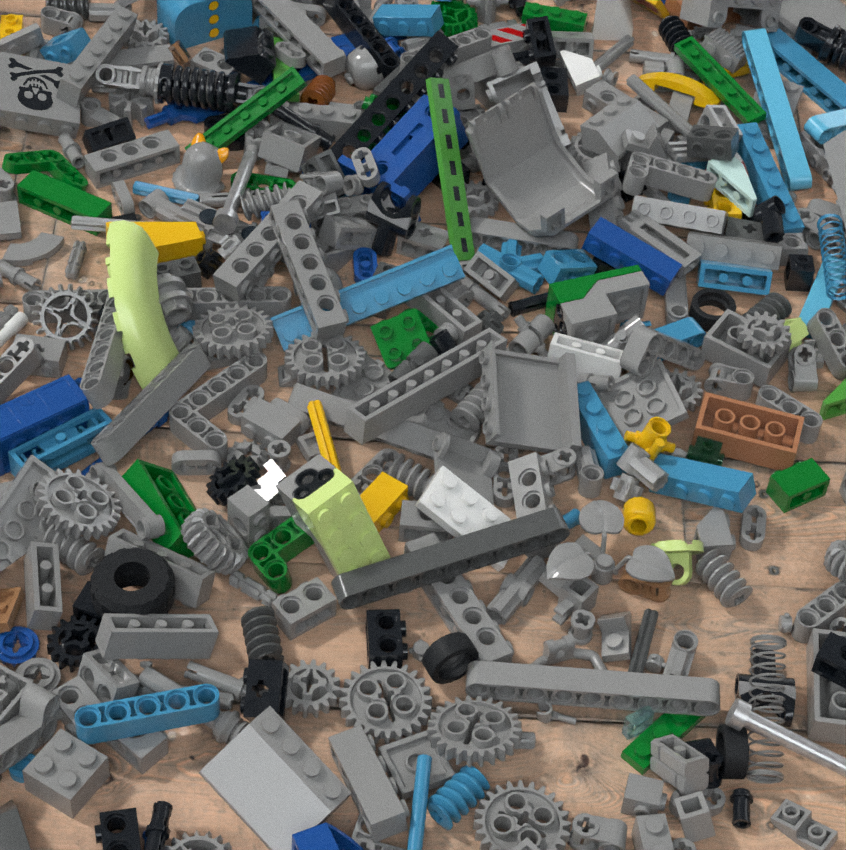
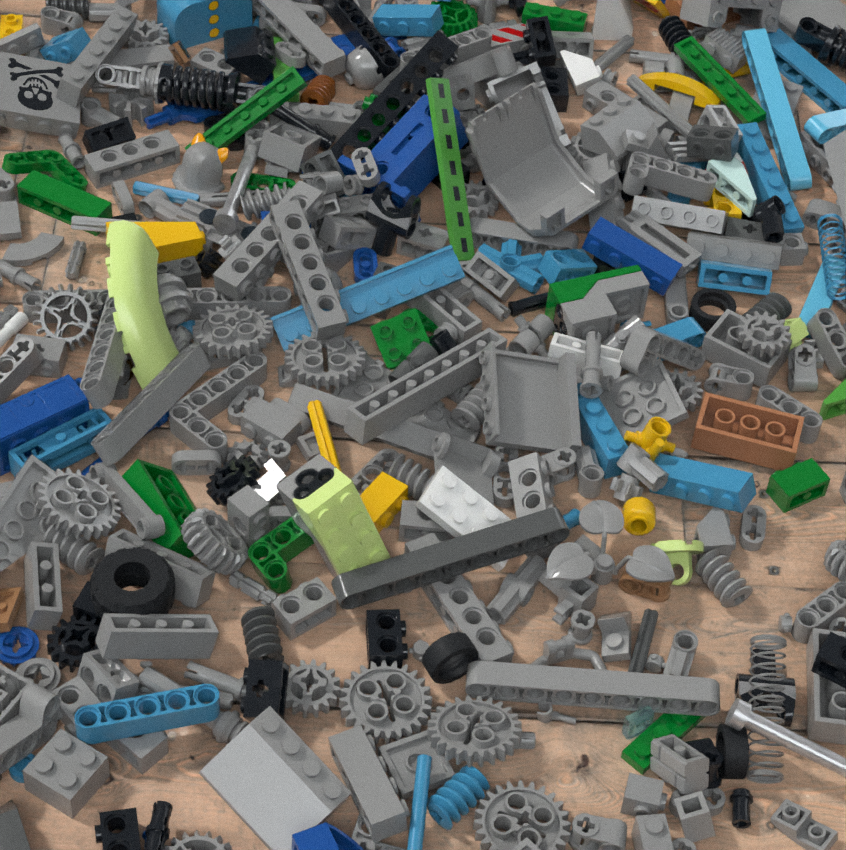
dark grey gear [477,309,504,334] -> none
clear green brick [686,436,725,466] -> none
black brick [784,254,815,292] -> none
light grey piece [797,208,836,250] -> none
none -> light grey pin [579,331,603,399]

